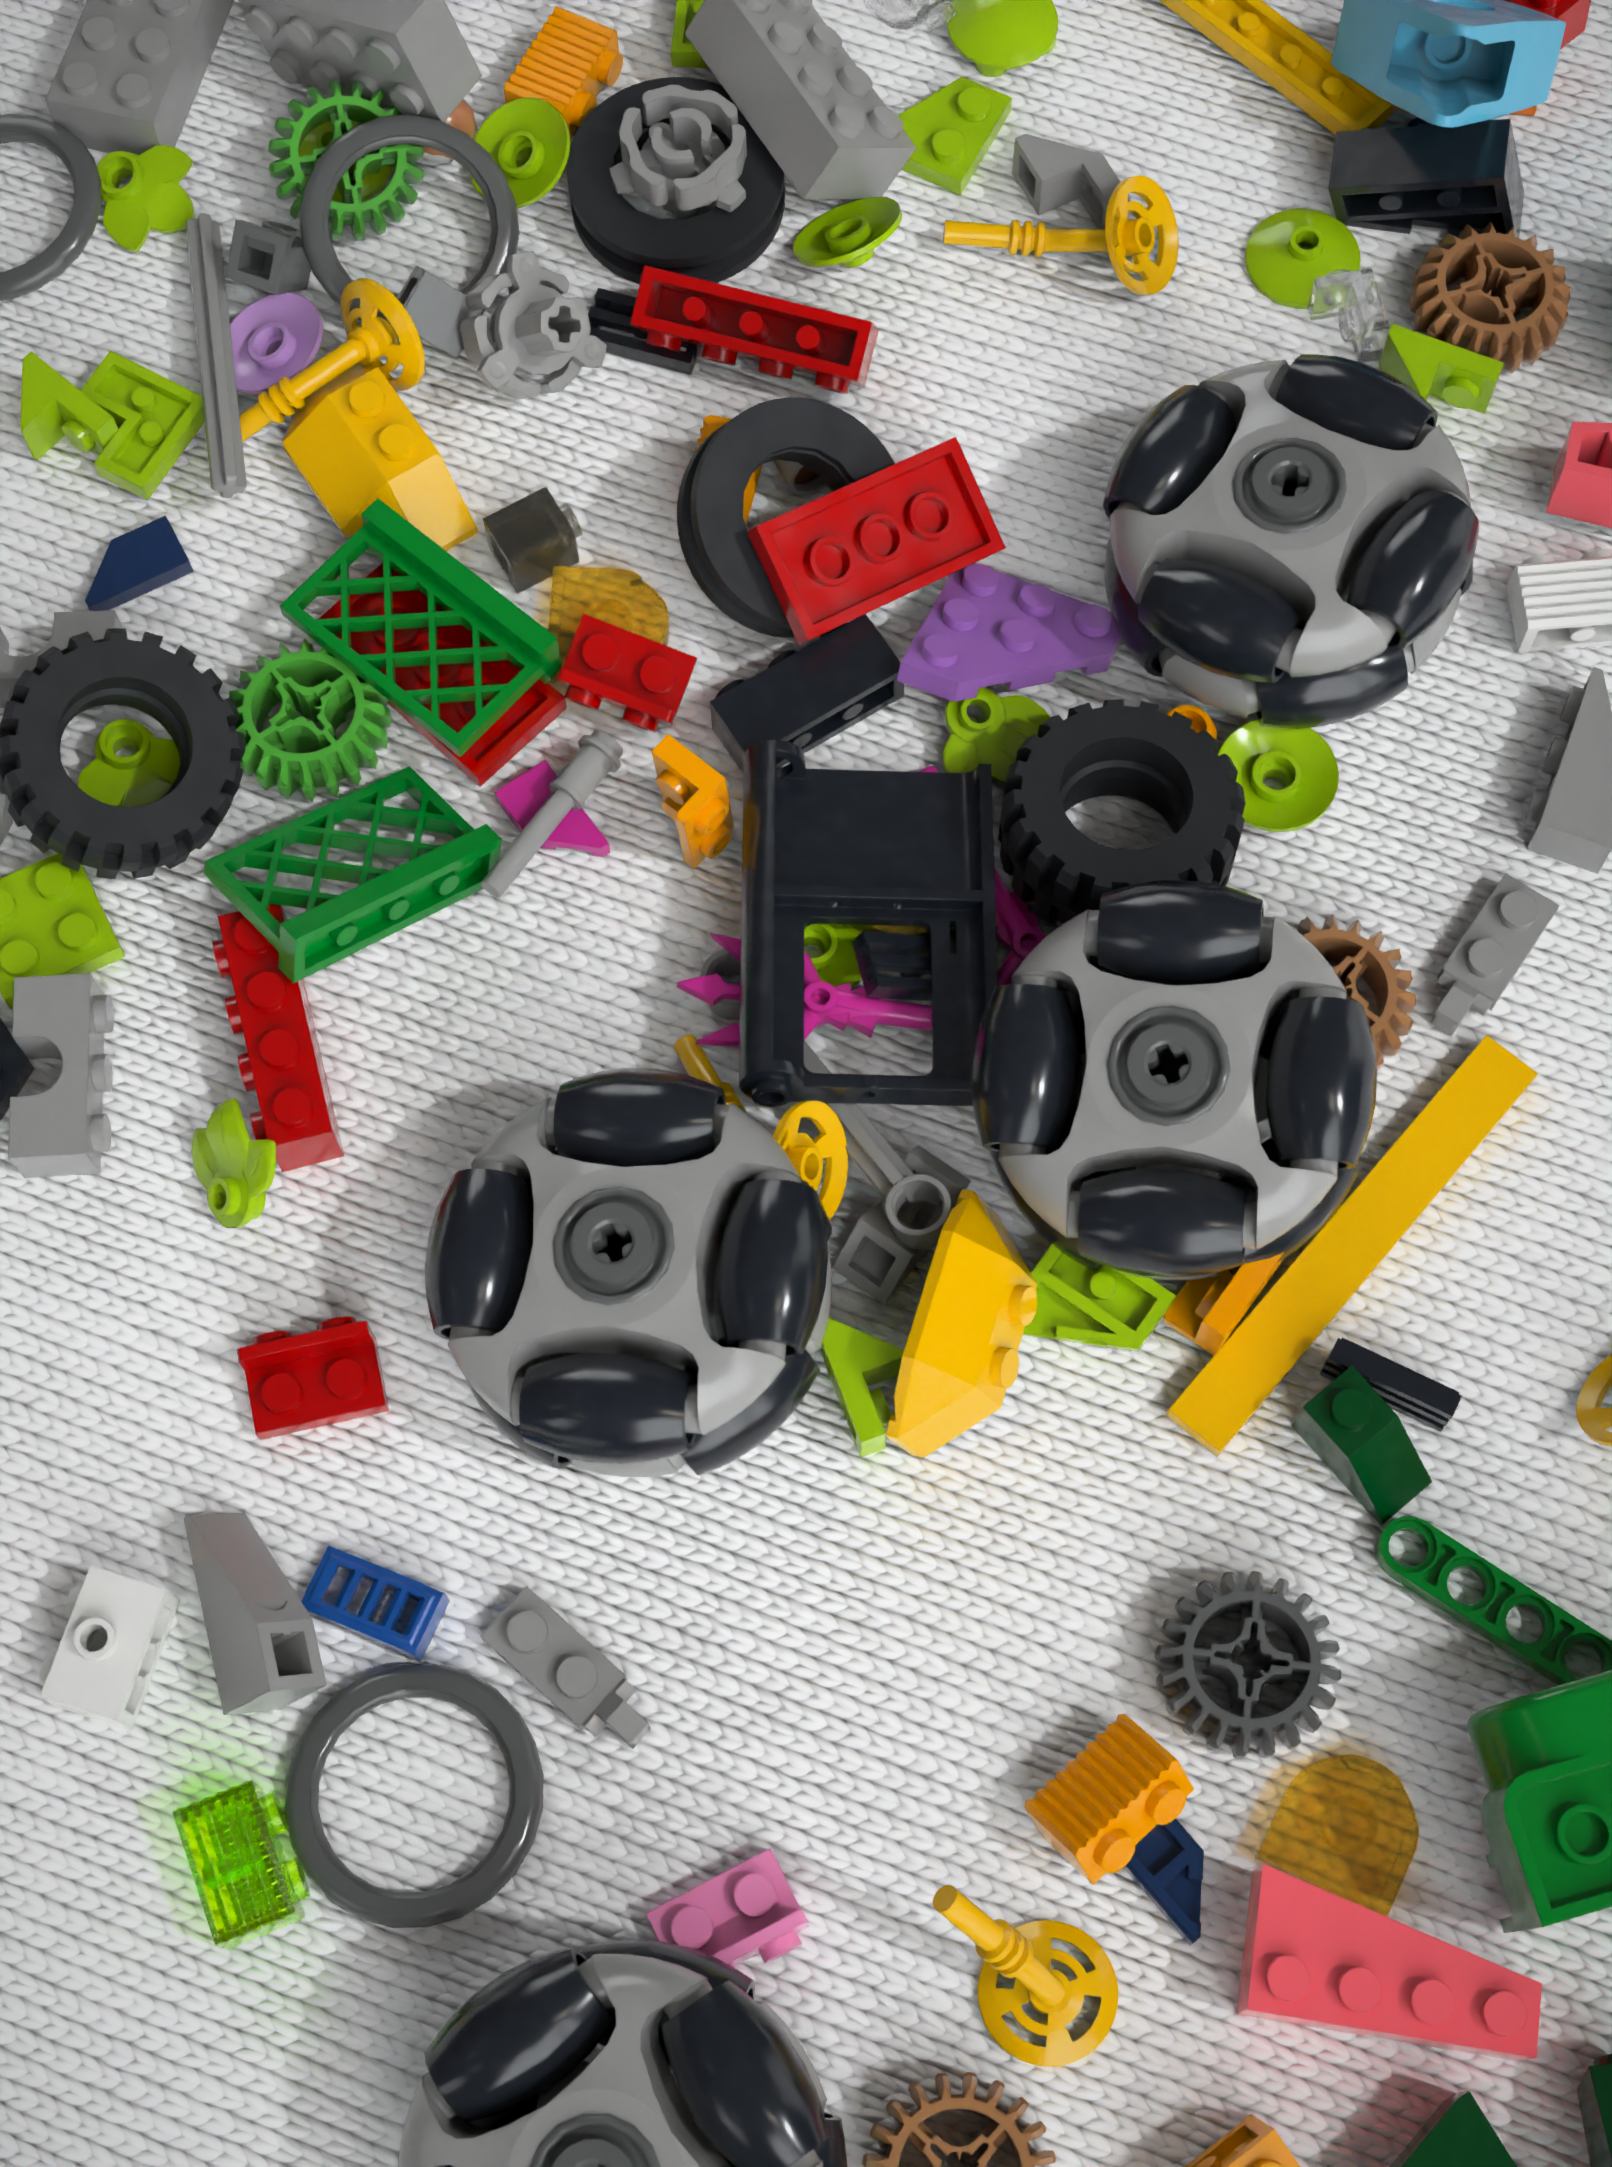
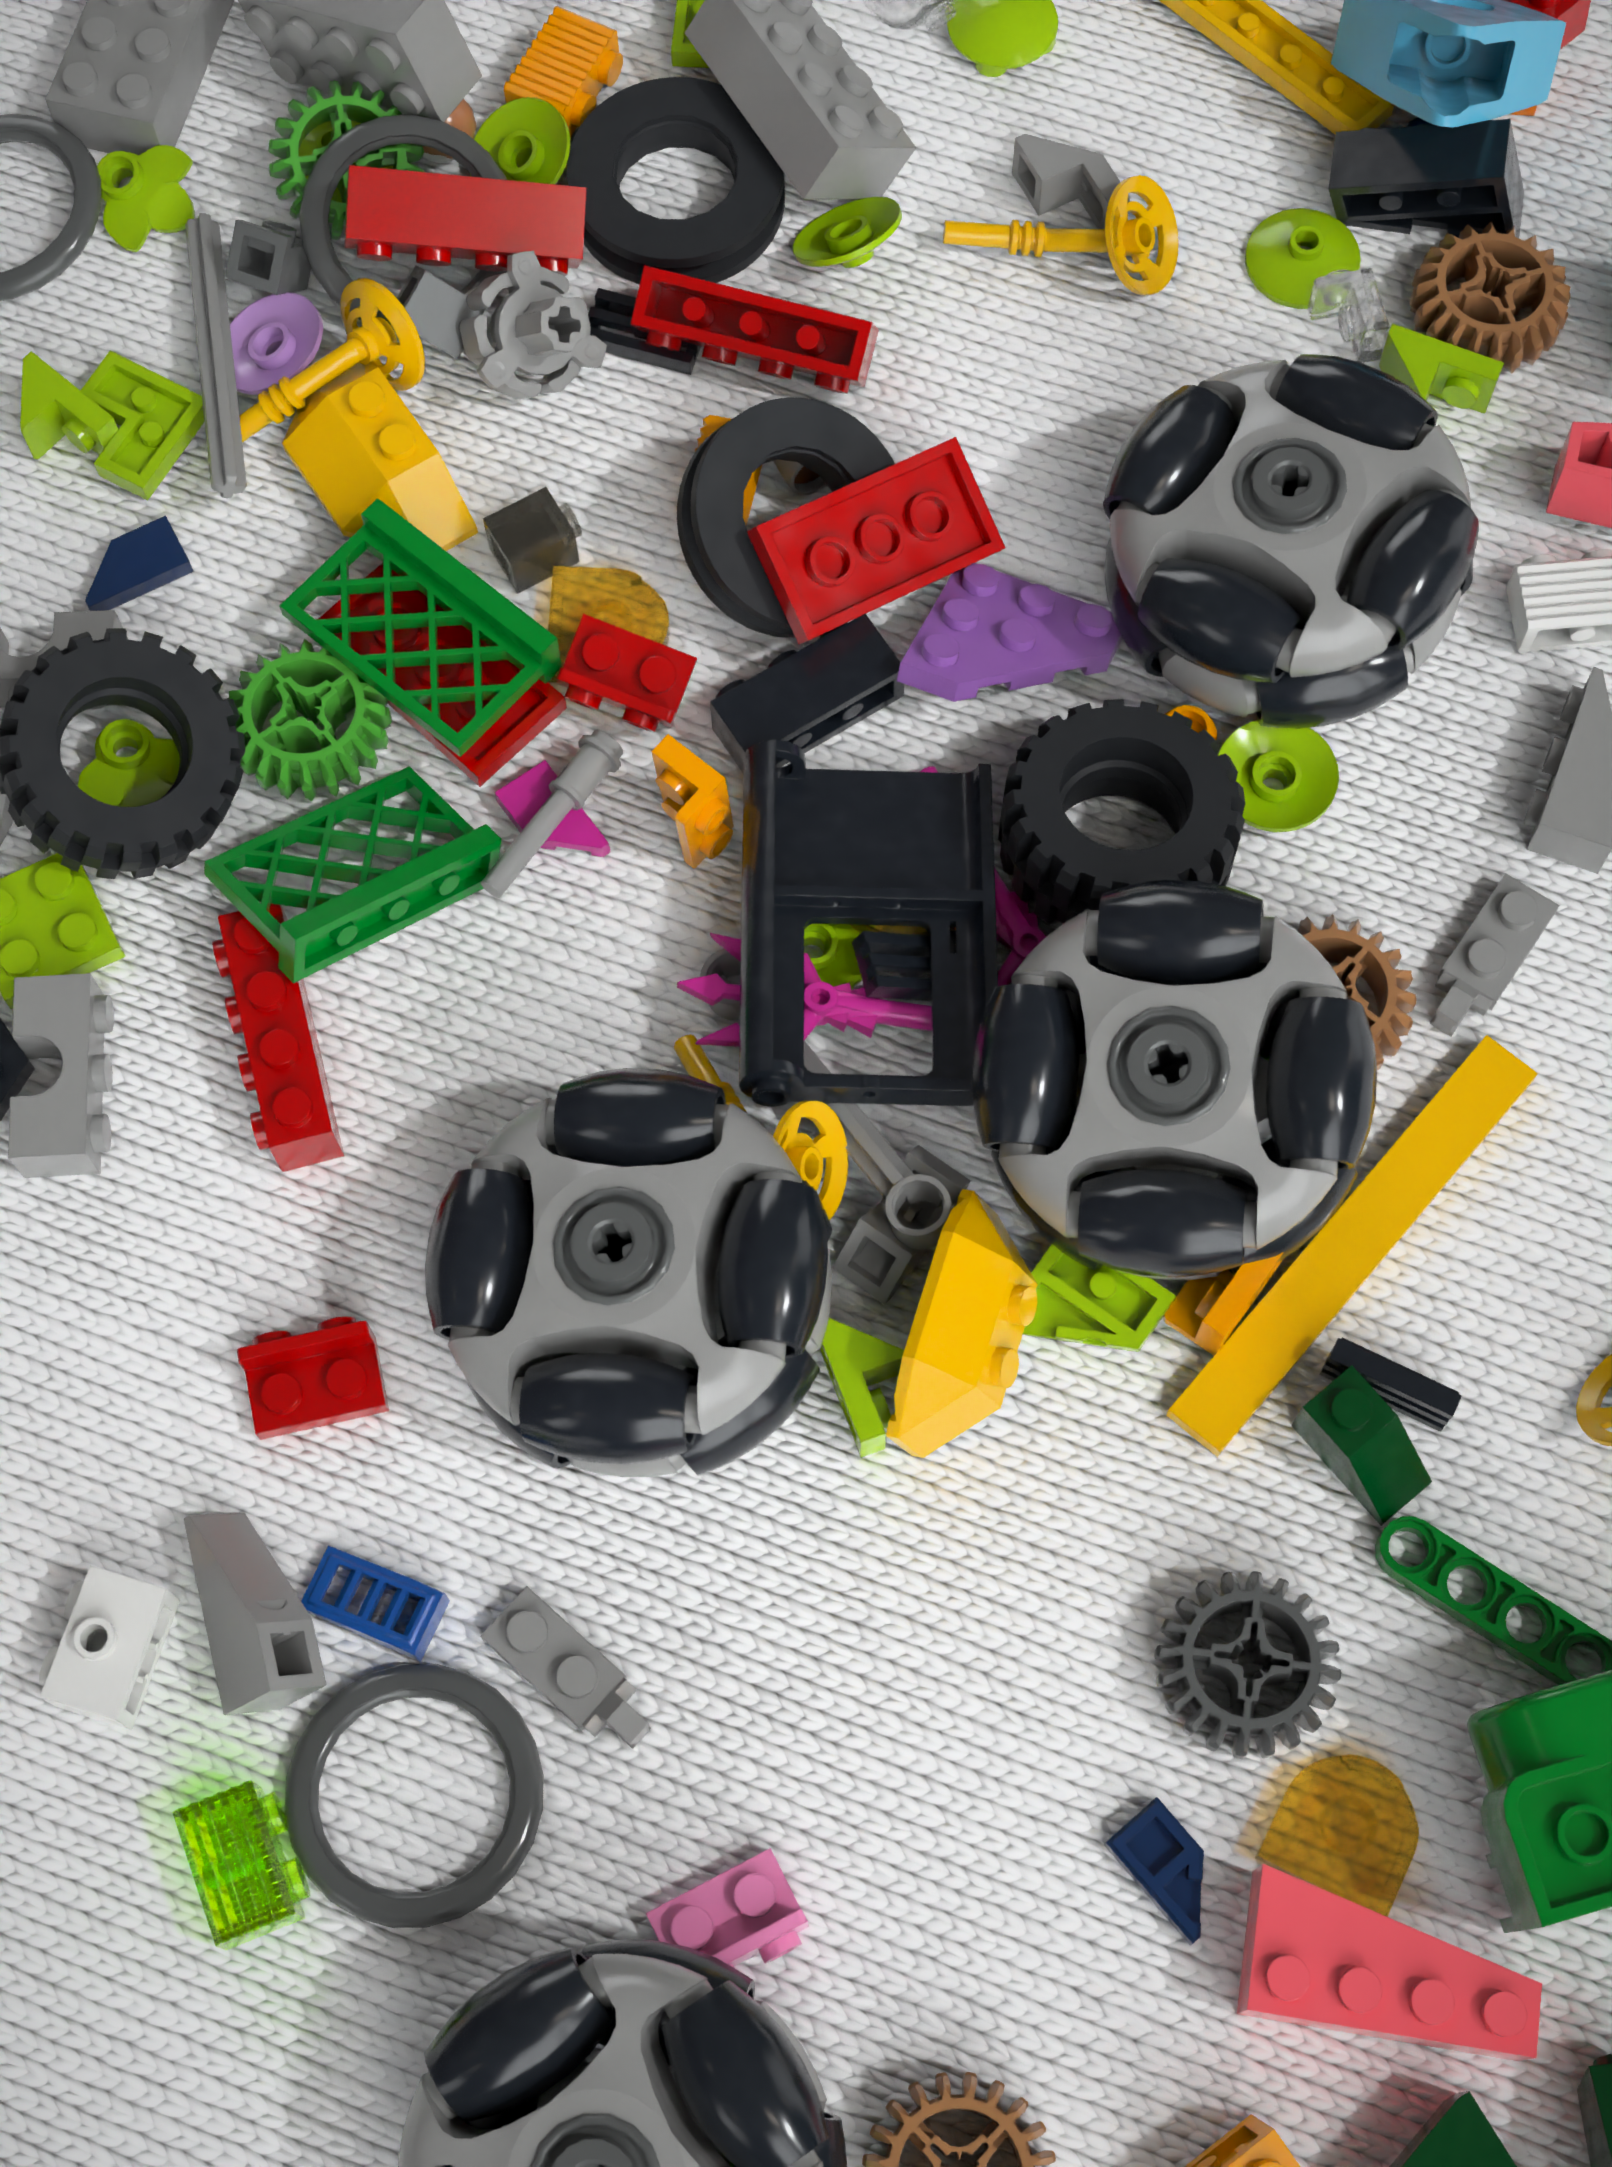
lime plate [191,1099,276,1228] -> none
light grey piece [609,85,747,219] -> none
lime wing [898,77,1012,196] -> none
yellow dish [932,1885,1118,2067] -> none
lime plate [942,687,1051,785] -> none
light orange brick [1024,1714,1194,1885] -> none
none -> red brick [345,165,586,276]

